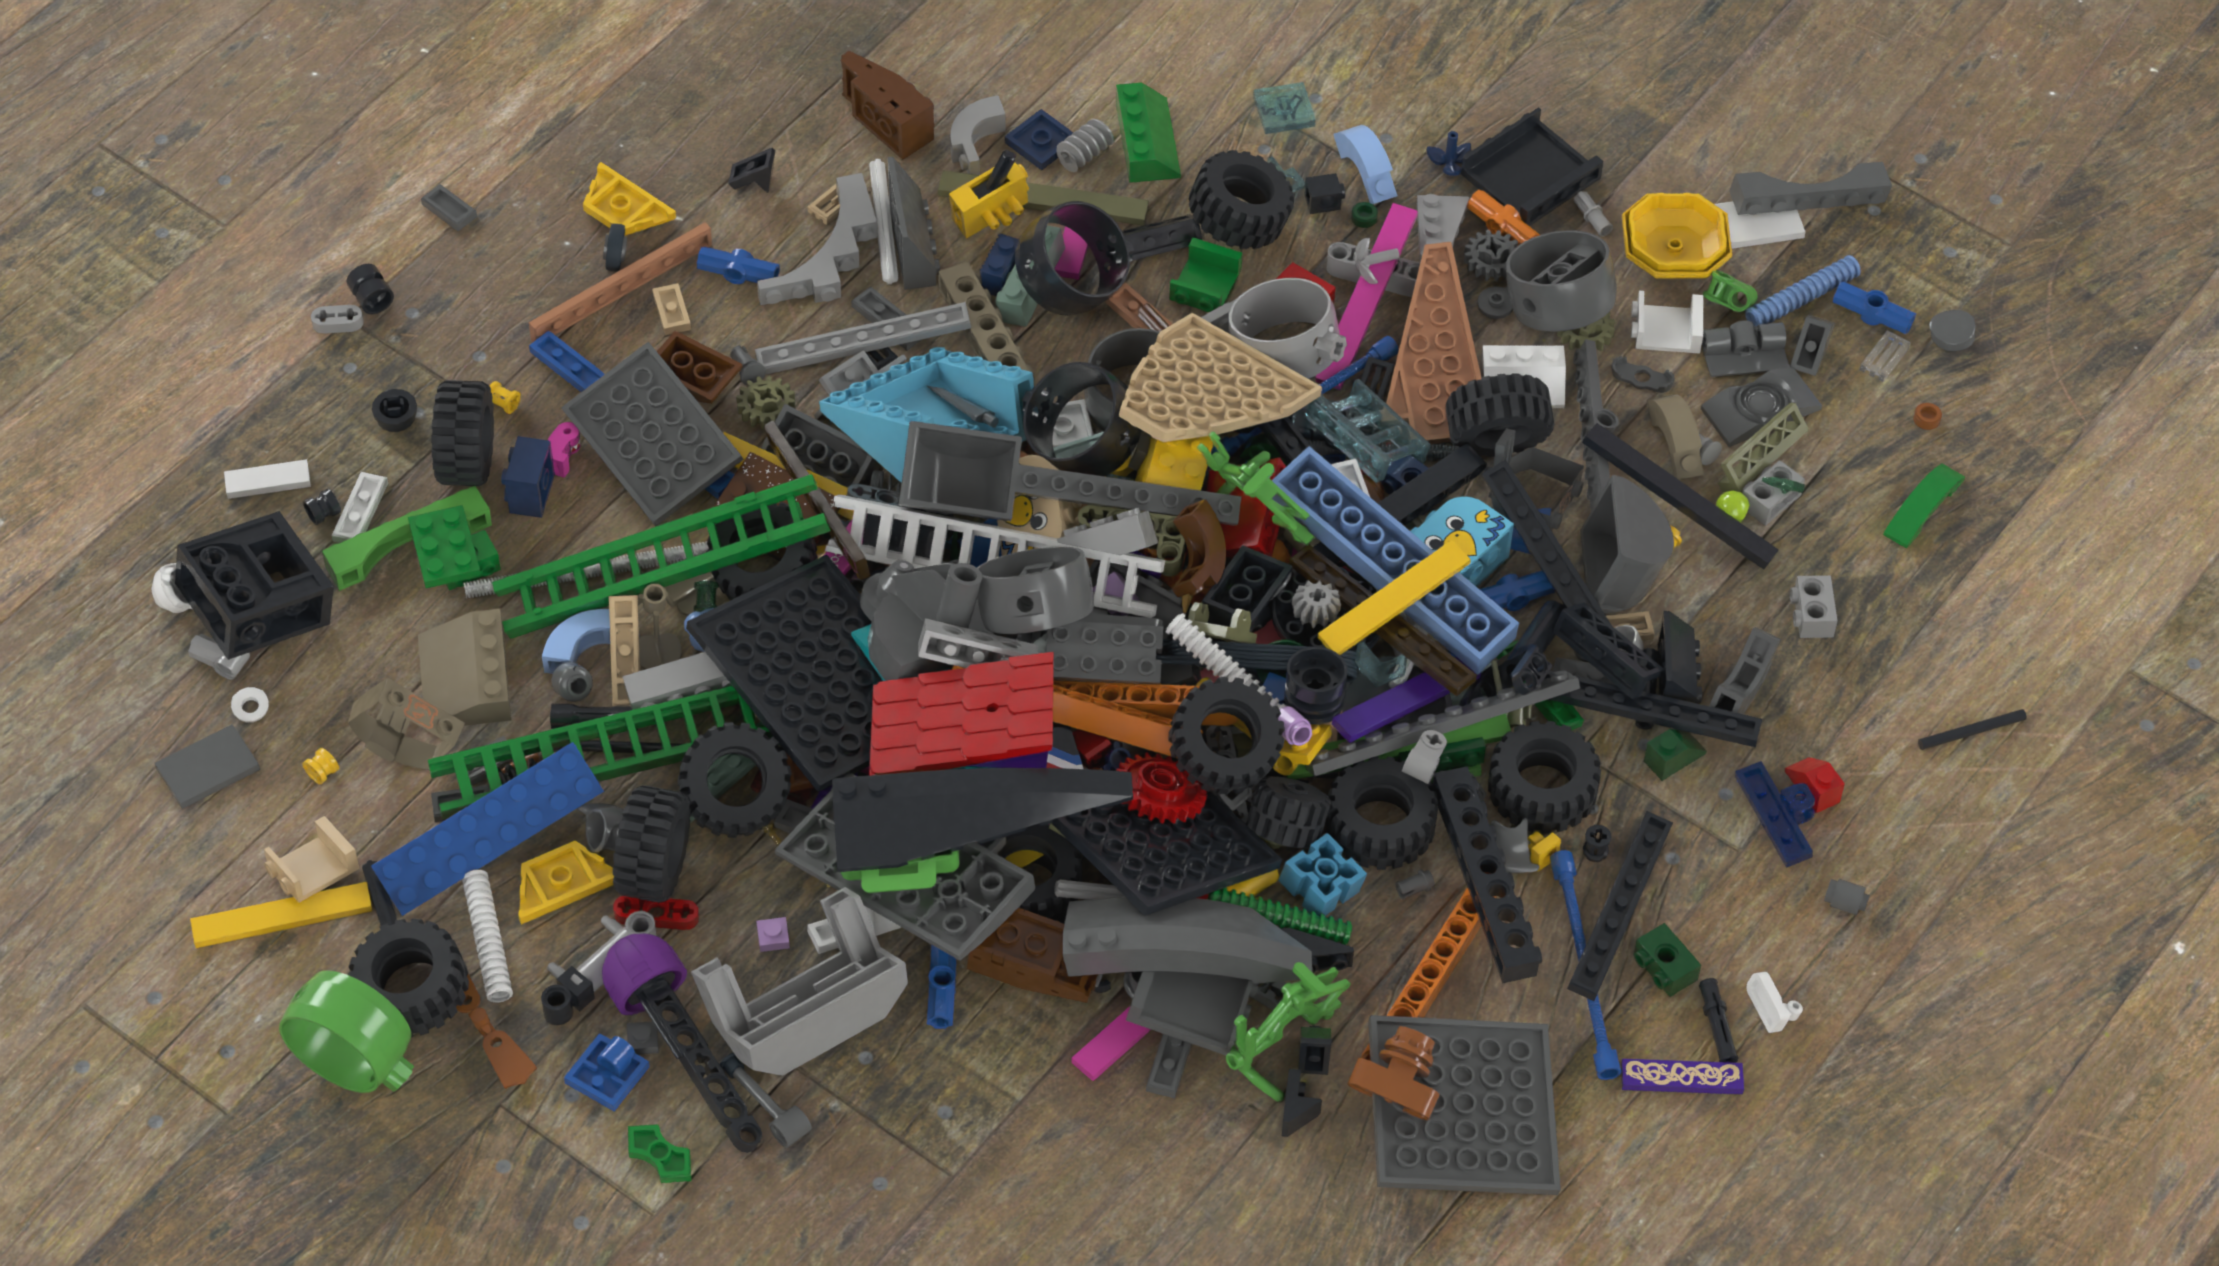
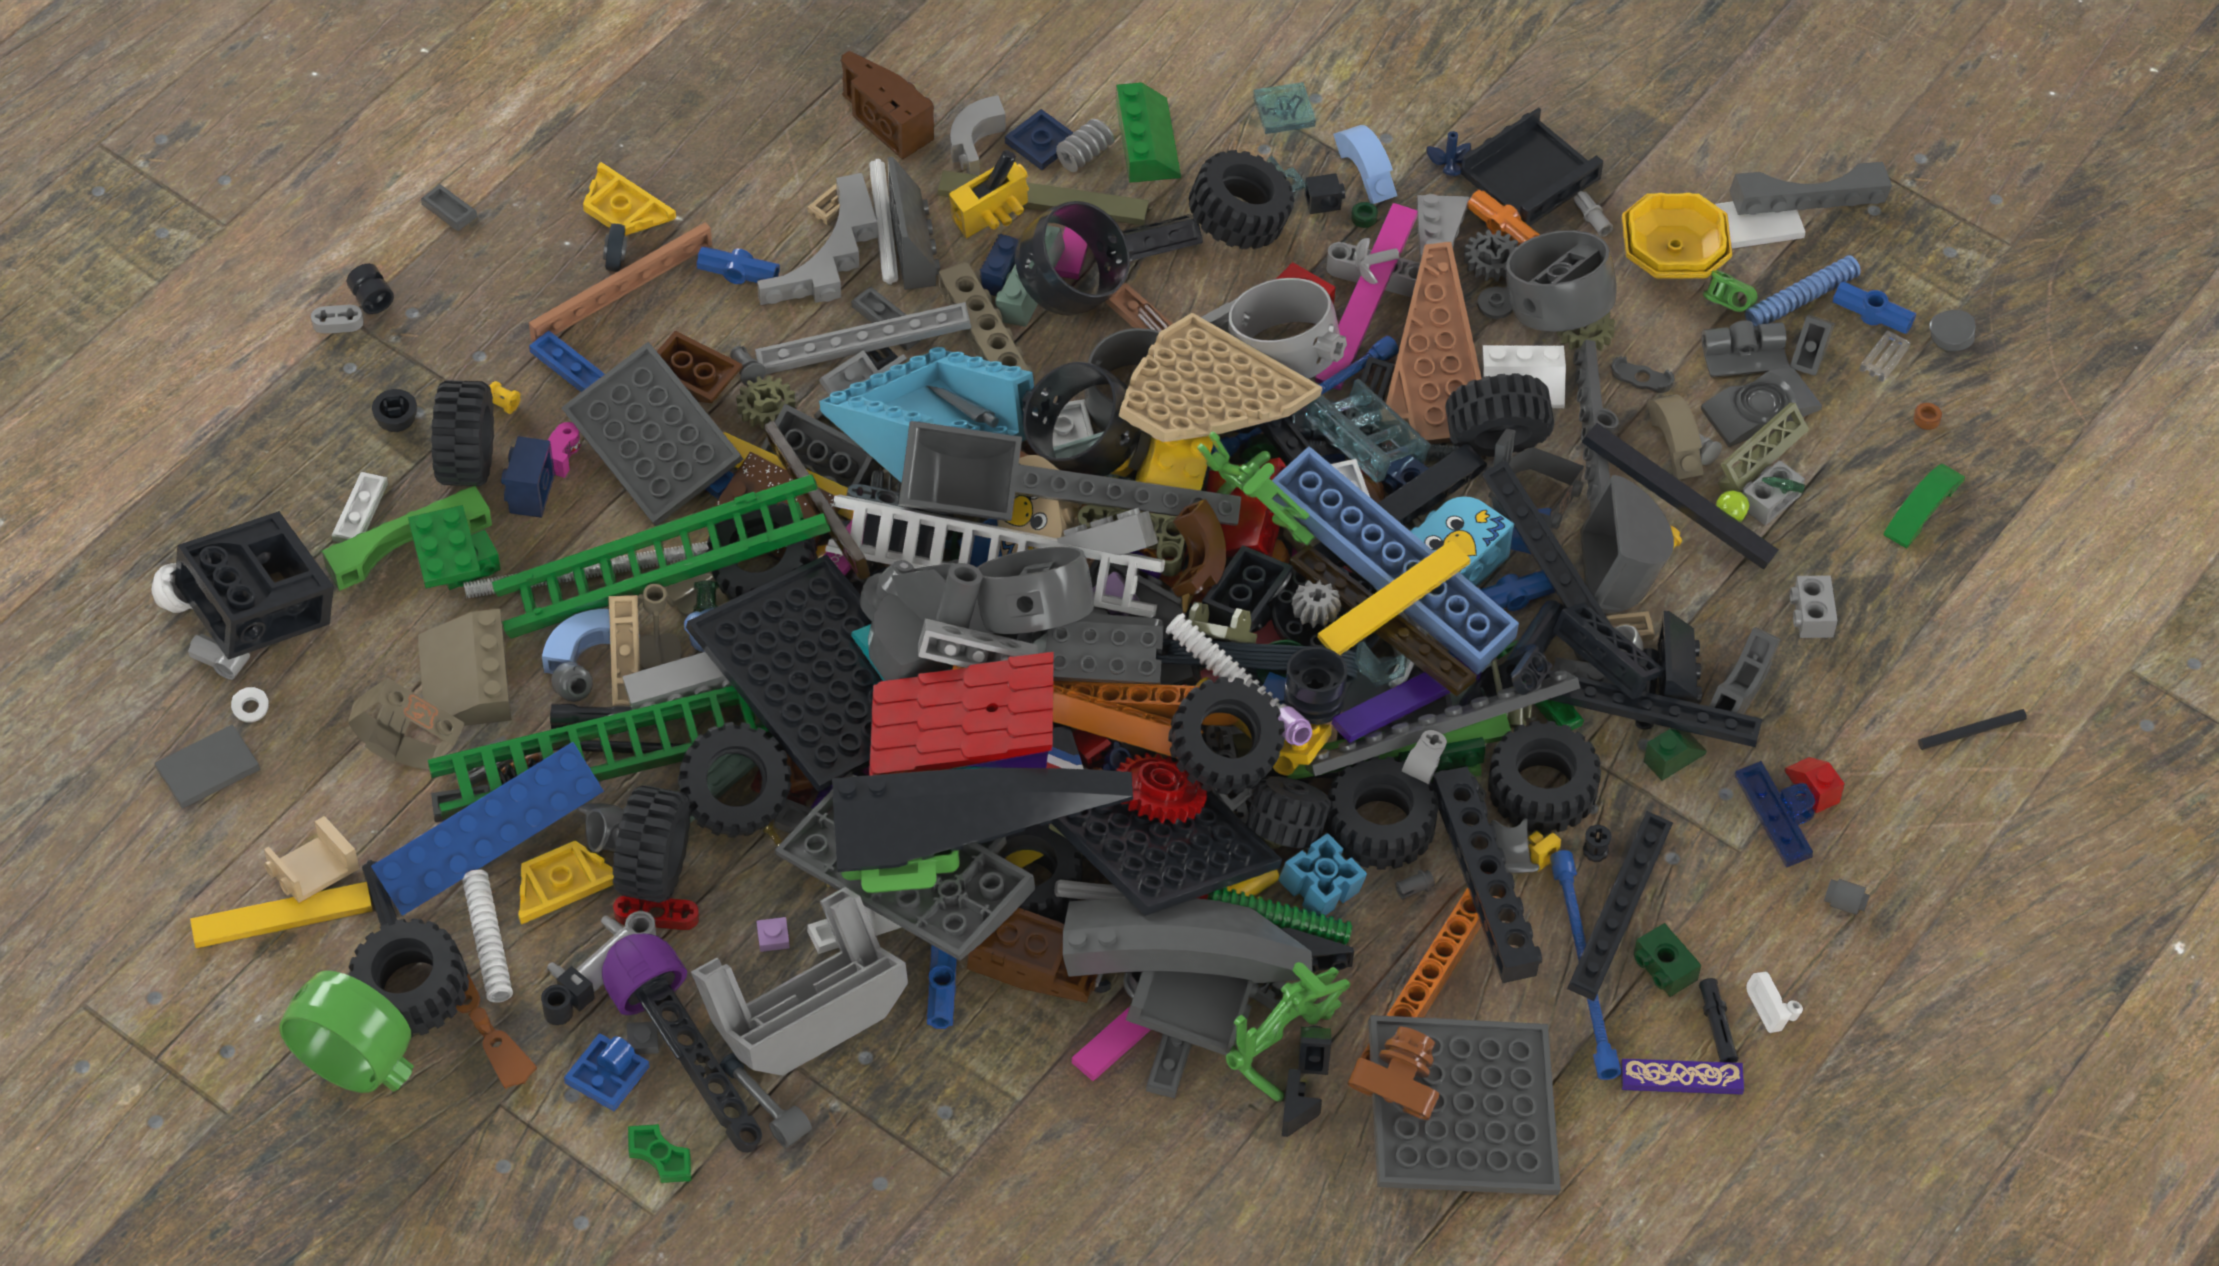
white tile [224,459,311,499] -> none
yellow wheel [302,748,339,784] -> none
black wheel [303,488,341,525] -> none
tan plate [652,283,691,335] -> none
black slope [728,147,776,193] -> none
green panel [1169,238,1242,312] -> none
white panel [1631,291,1703,353] -> none

